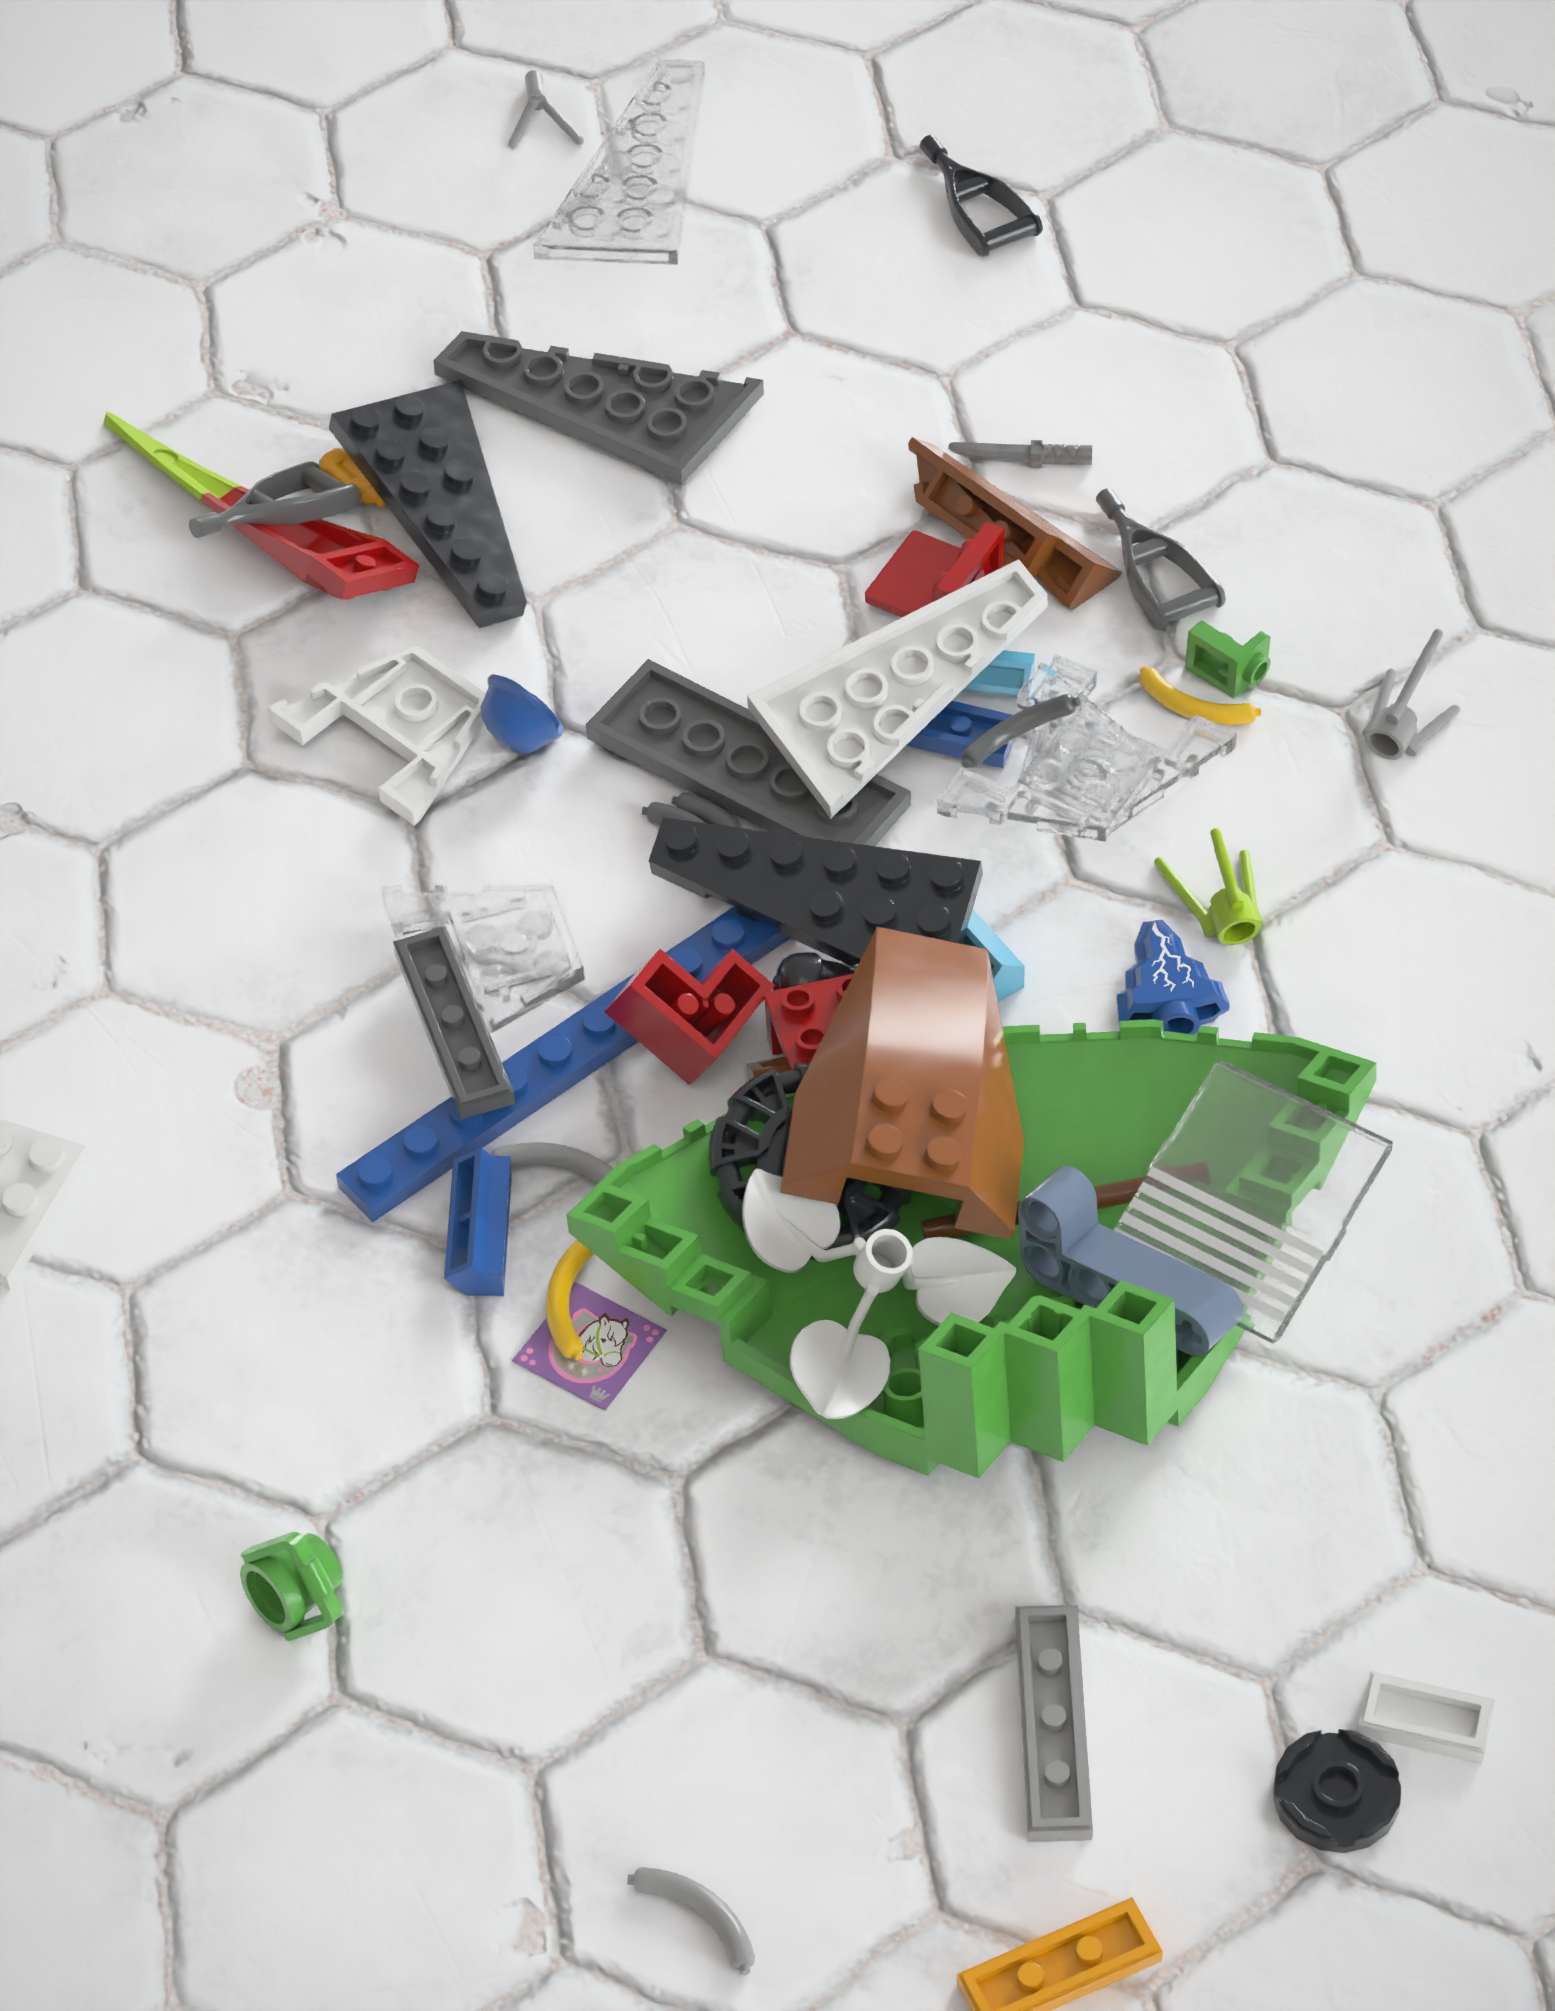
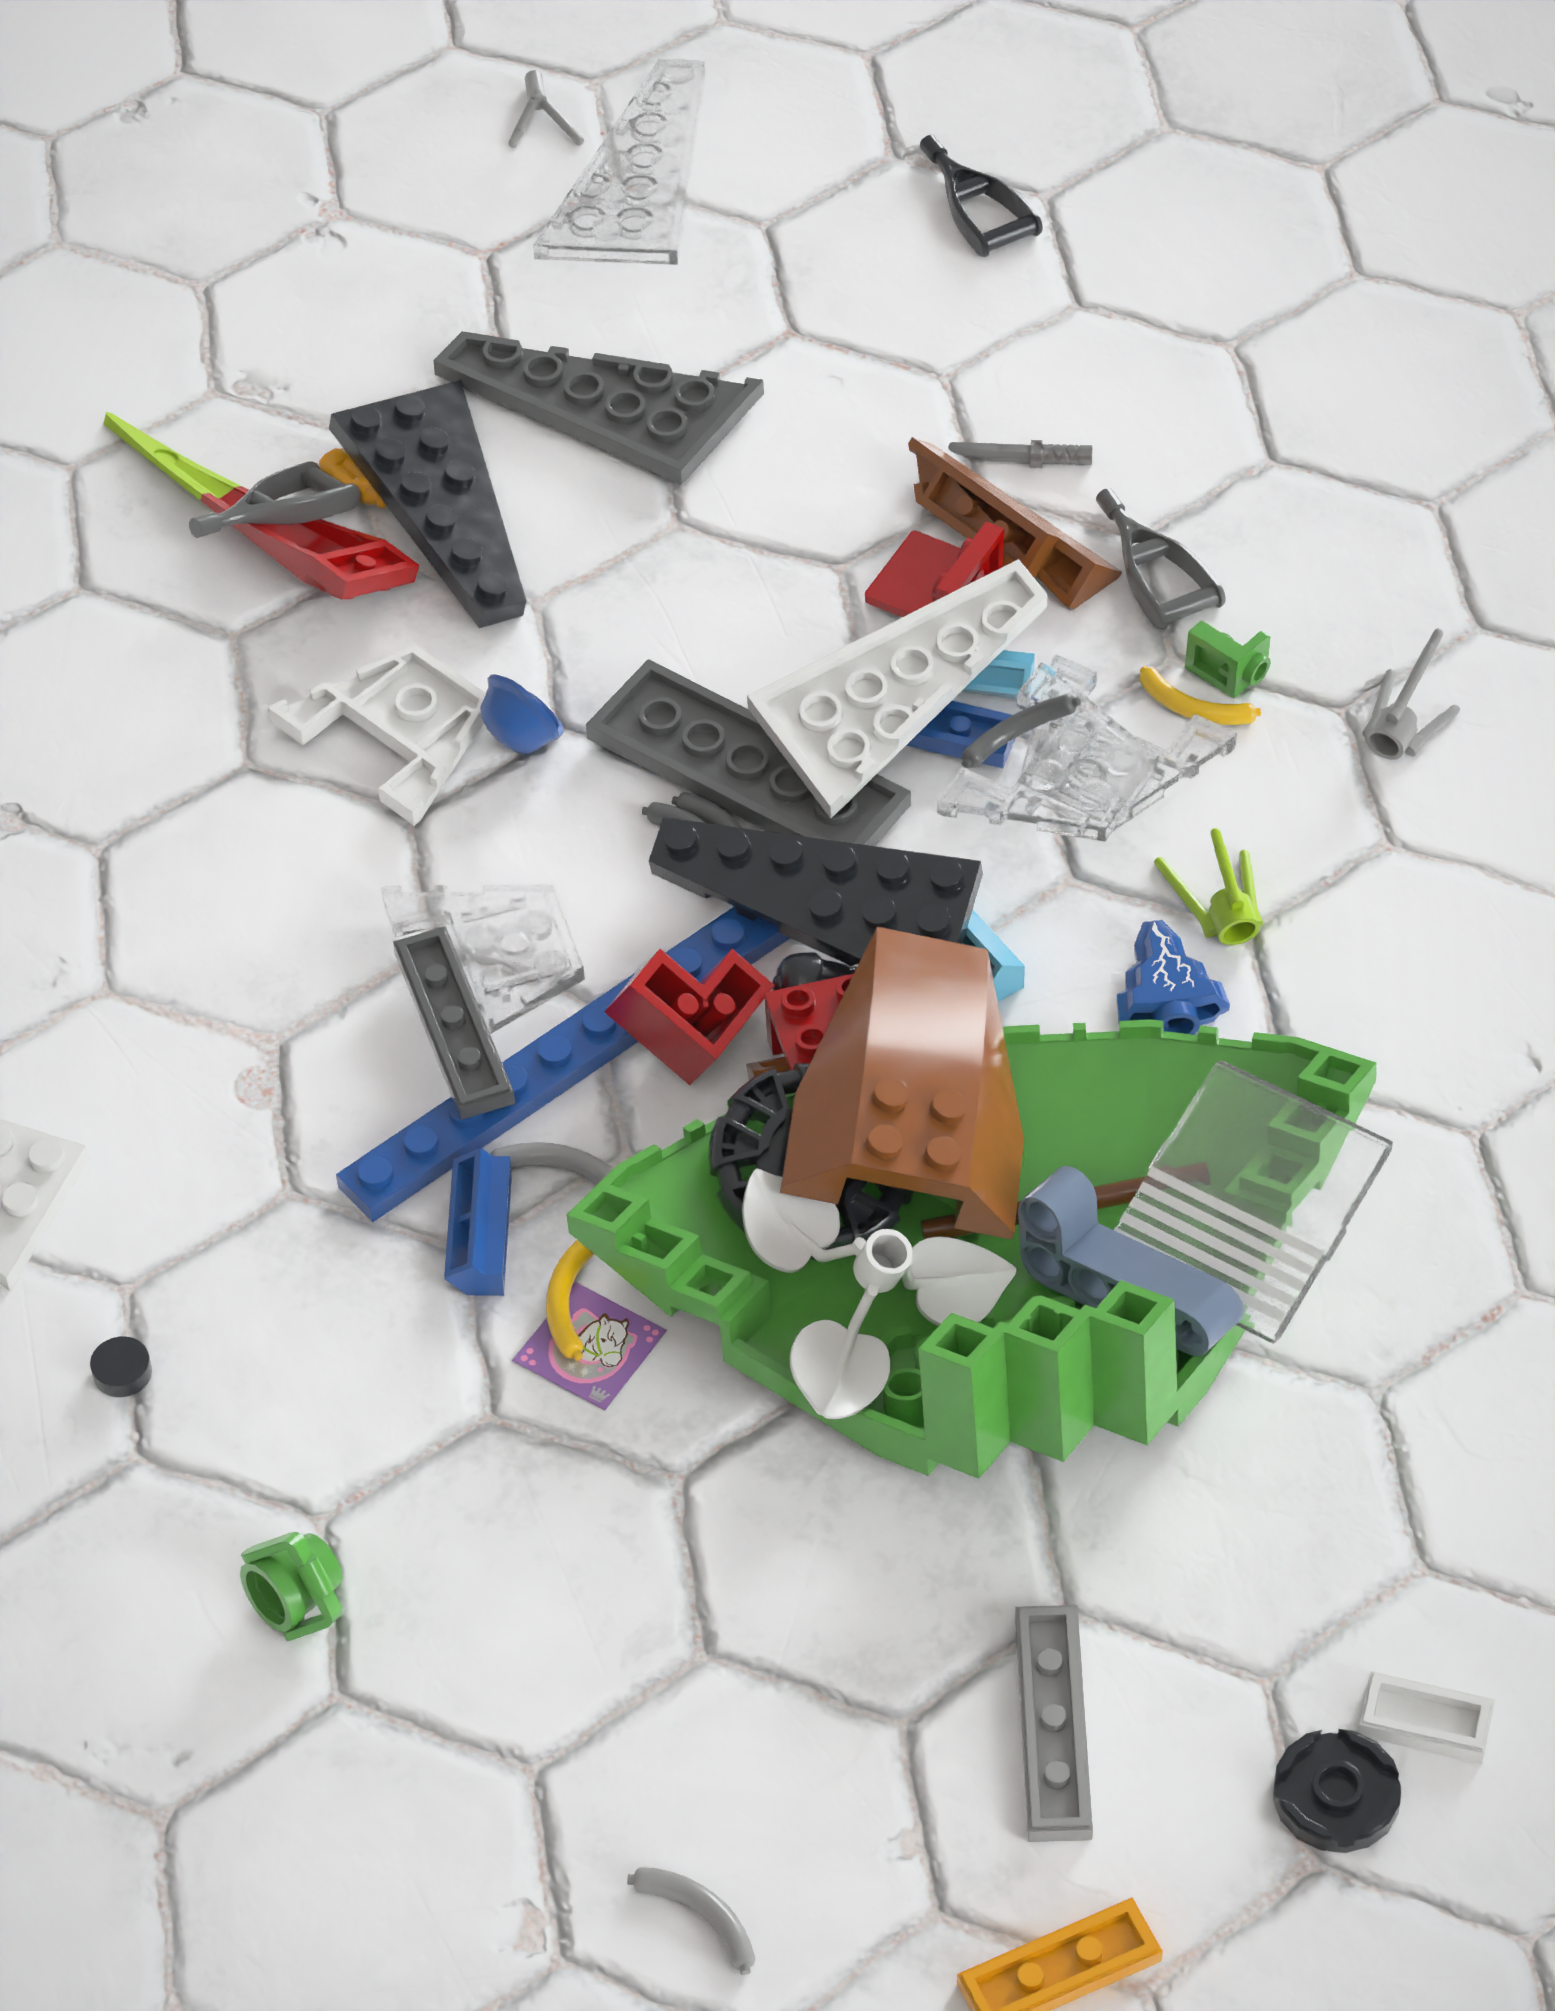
none -> black tile [90,1336,152,1397]

